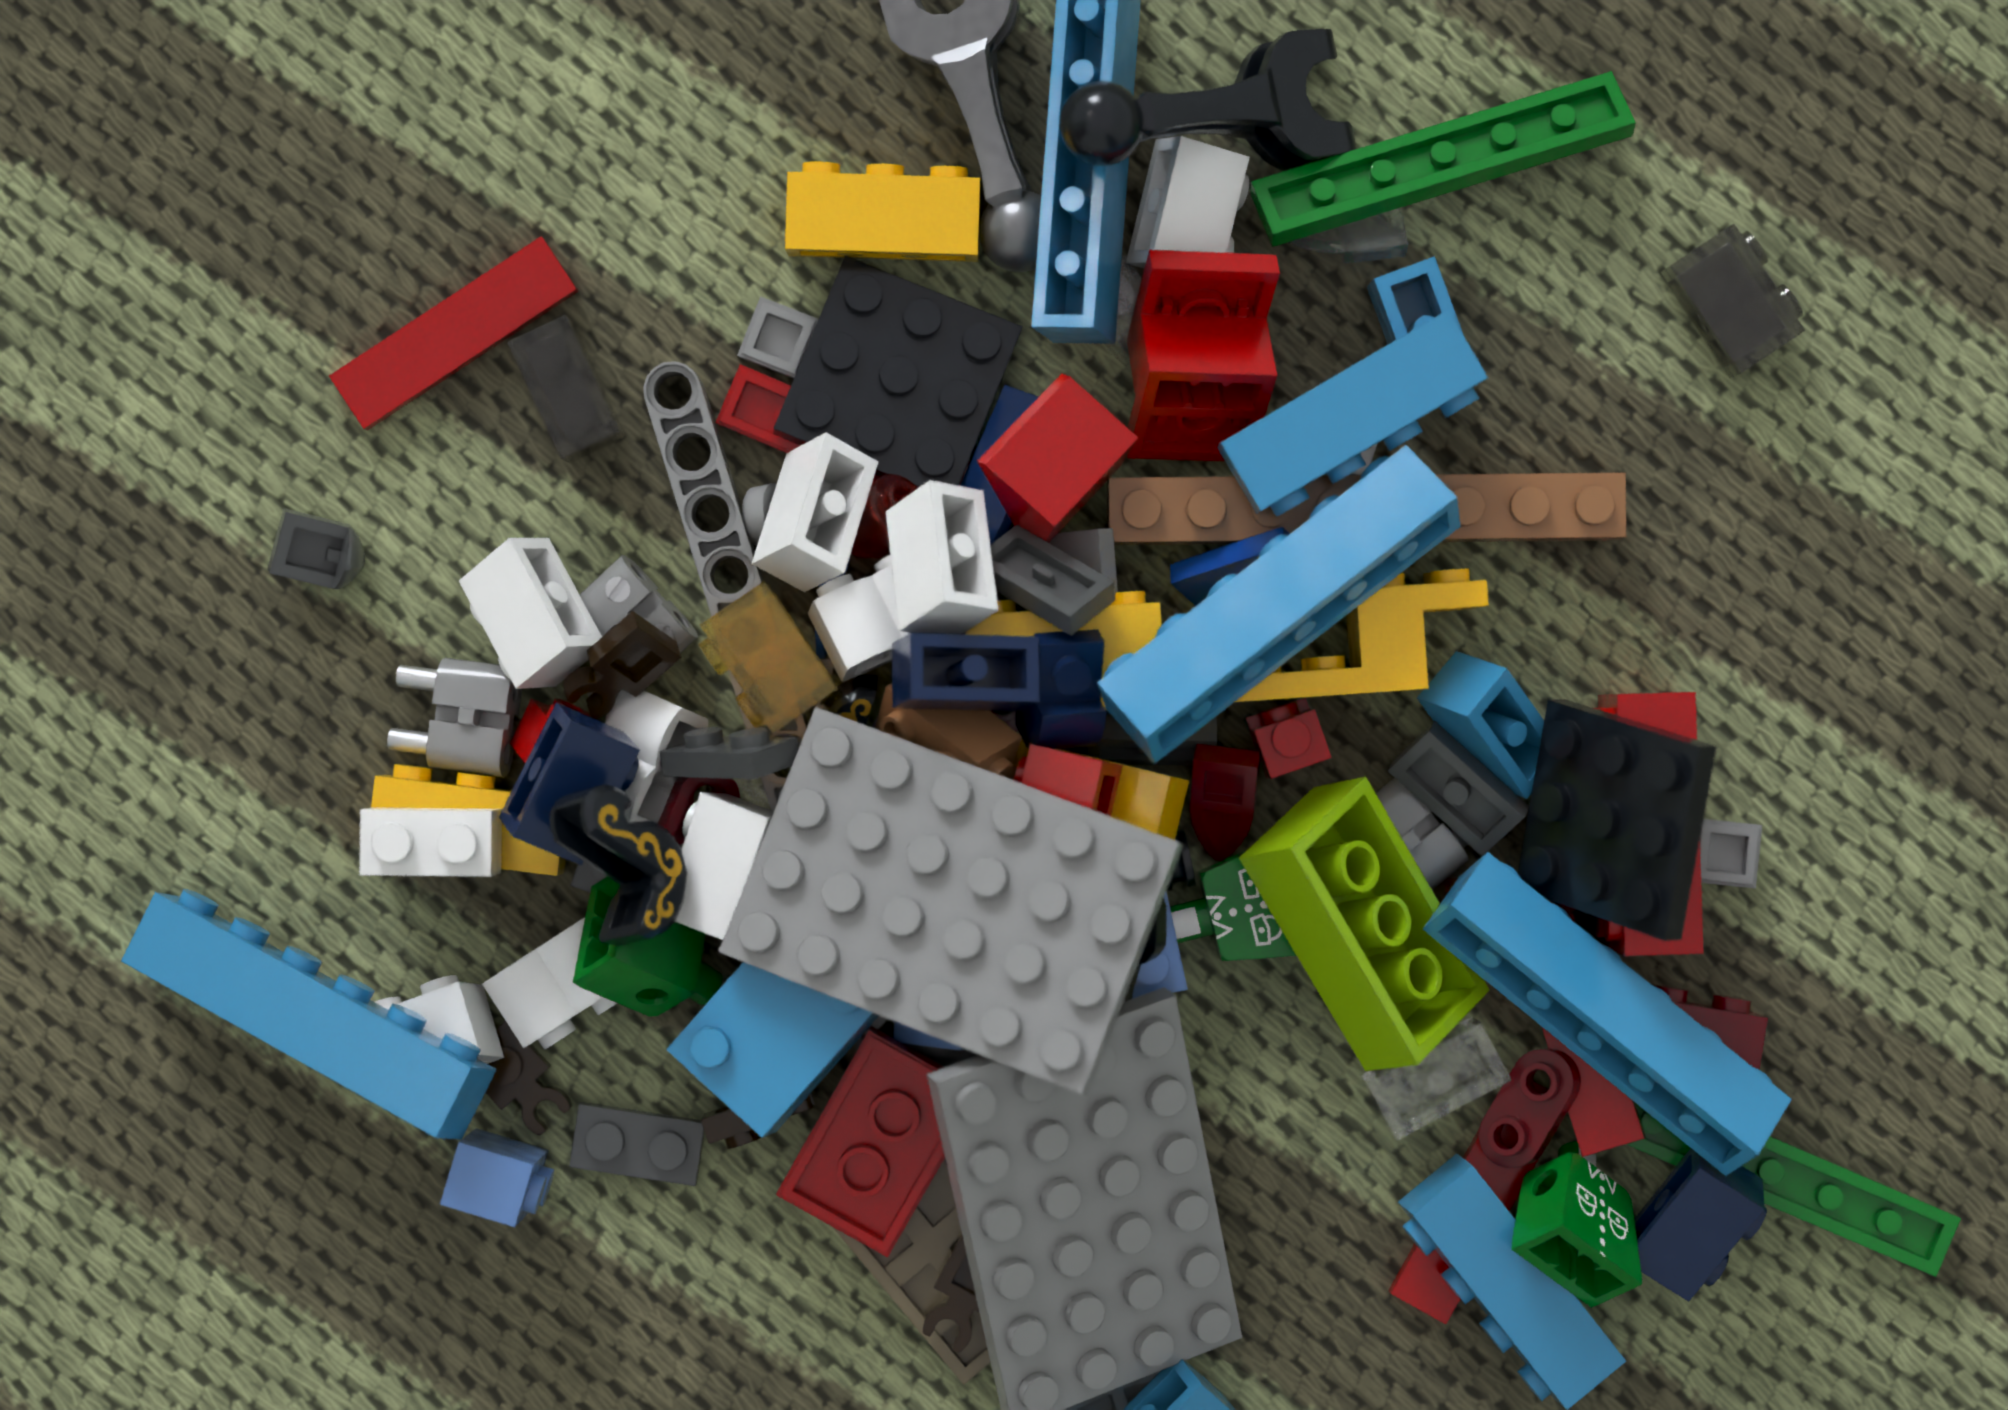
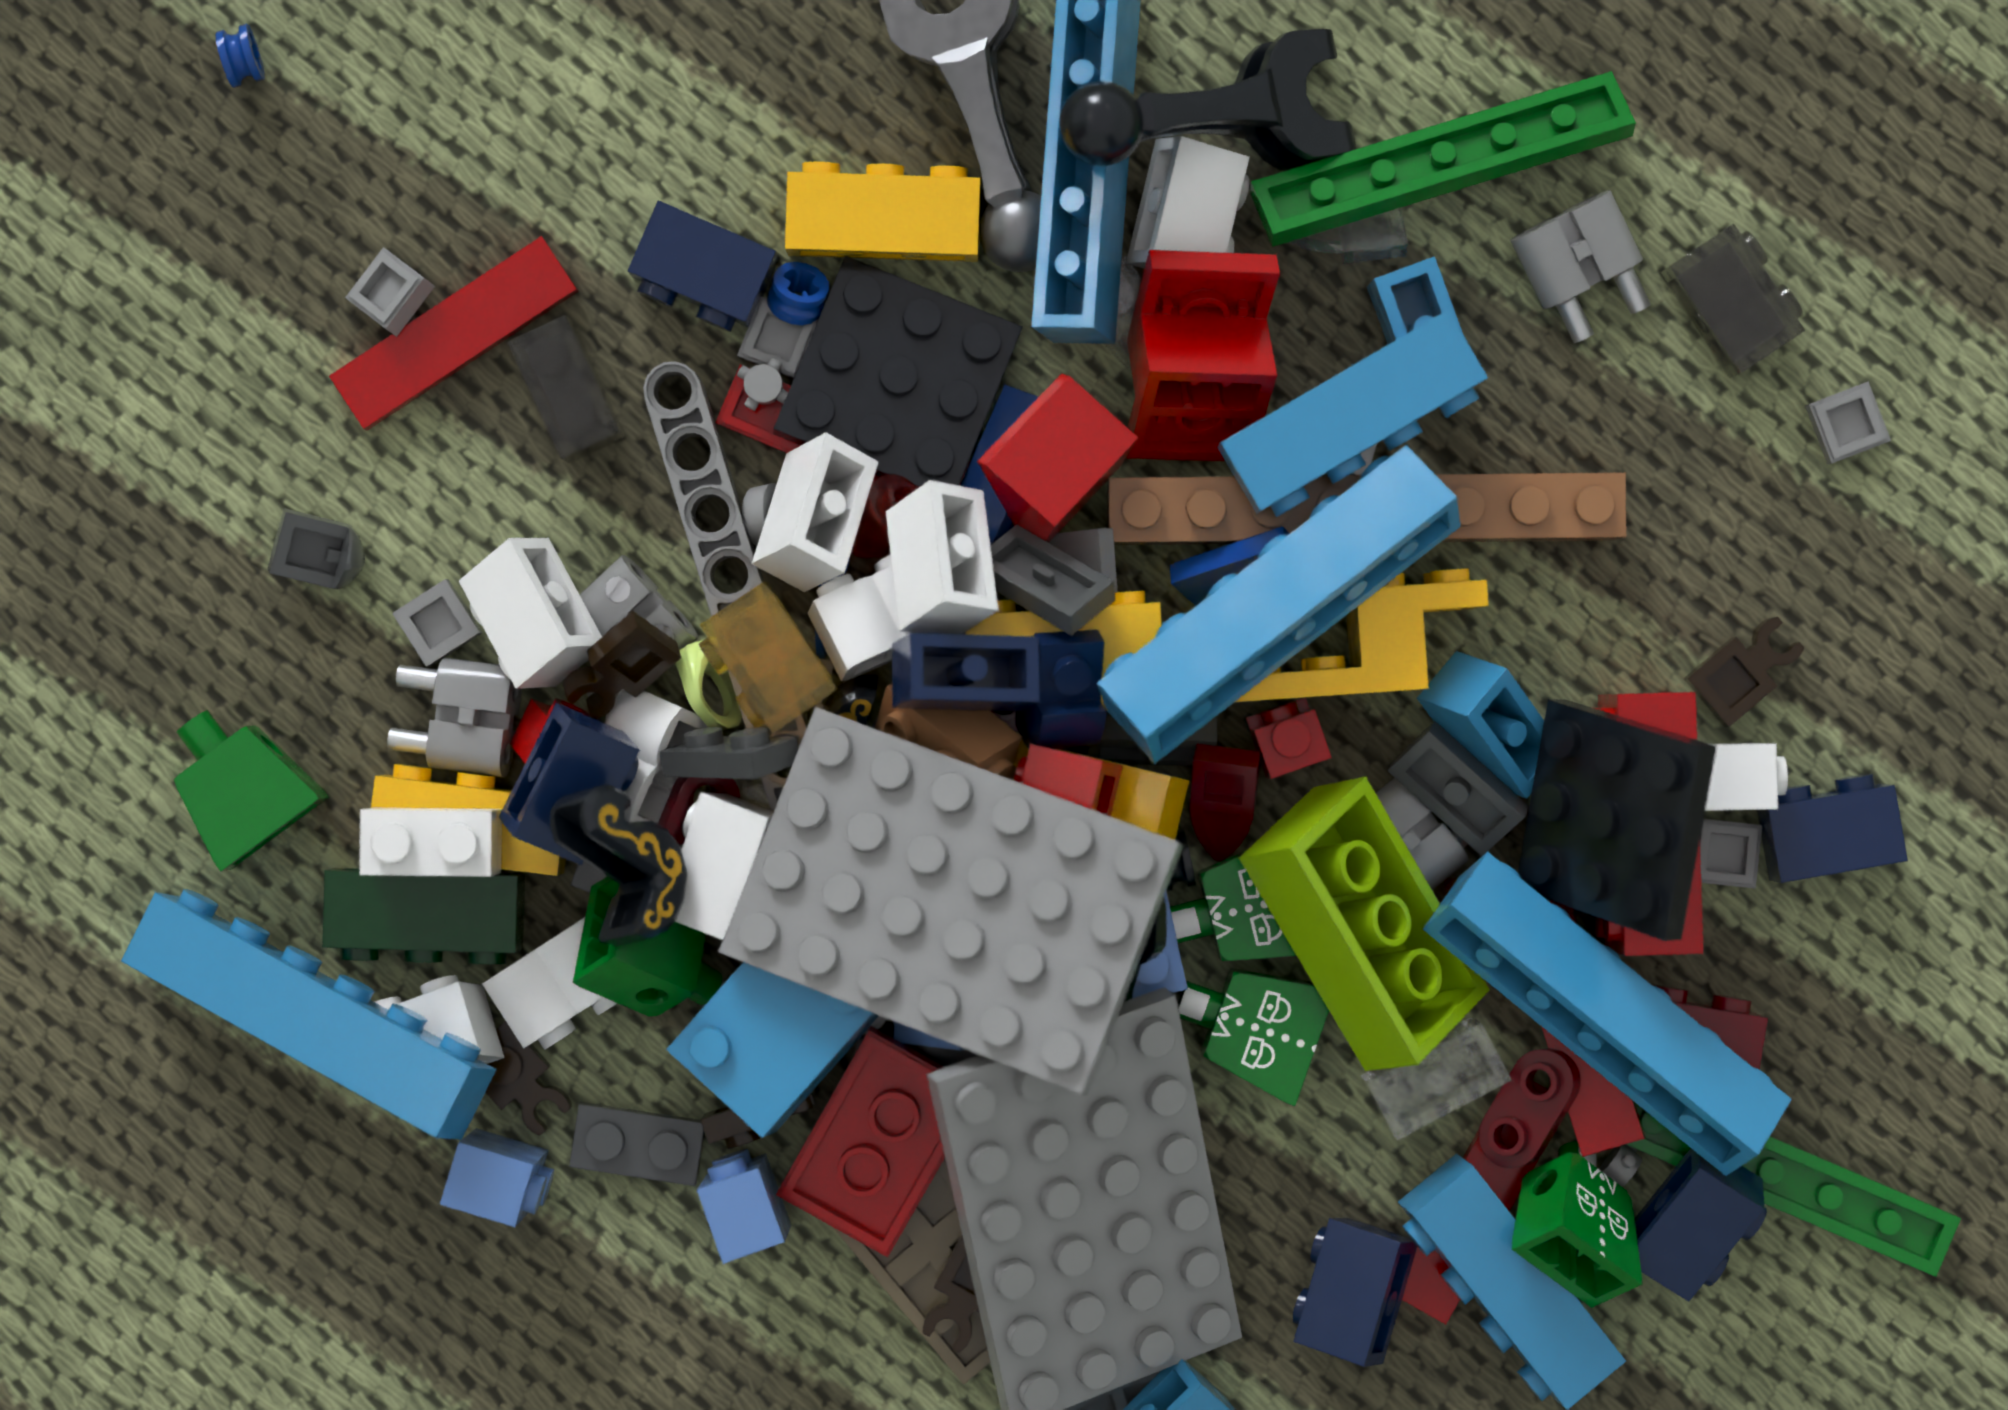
none -> green torso [174,710,330,872]
none -> blue bush [215,24,265,88]
none -> dark green brick [322,868,525,964]
none -> light grey tile [345,247,435,337]
none -> light grey tile [392,579,483,667]
none -> dark blue brick [627,200,780,332]
none -> yellowish green piece [675,637,742,731]
none -> medium blue brick [697,1149,791,1264]
none -> light grey piece [737,358,788,411]
none -> blue bush [767,262,829,325]
none -> green torso [1177,968,1329,1106]
none -> dark blue brick [1293,1218,1417,1367]
none -> light grey piece [1510,190,1651,343]
none -> light grey piece [1599,1145,1642,1187]
none -> dark brown plate [1684,617,1804,727]
none -> white brick [1705,743,1788,811]
none -> dark blue brick [1757,774,1908,883]
none -> light grey tile [1805,381,1891,465]

